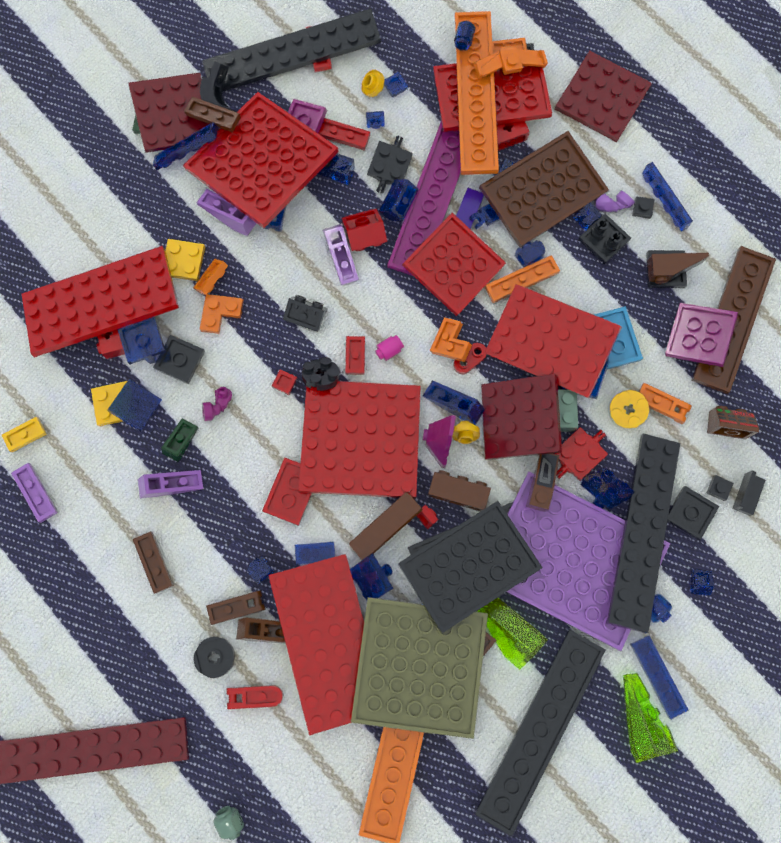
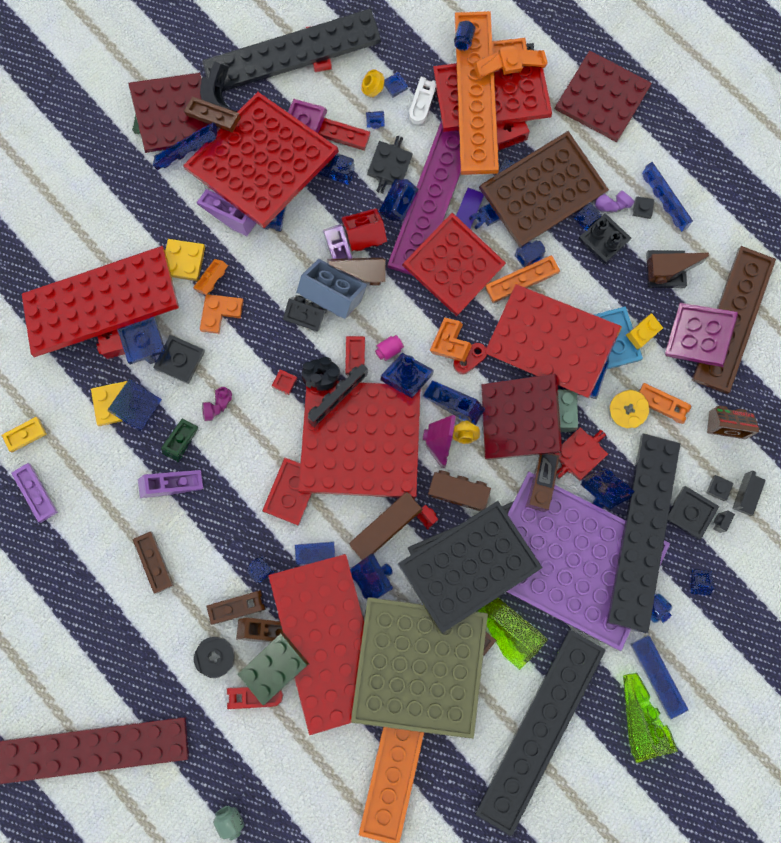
none -> plate [238,633,309,706]
none -> sand blue brick [296,259,367,319]
none -> black plate [308,364,368,427]
none -> slope [327,257,386,286]
none -> clear blue plate [380,353,434,398]
none -> white plate [409,77,436,124]
none -> yellow plate [626,313,663,350]
none -> black plate [714,510,735,533]

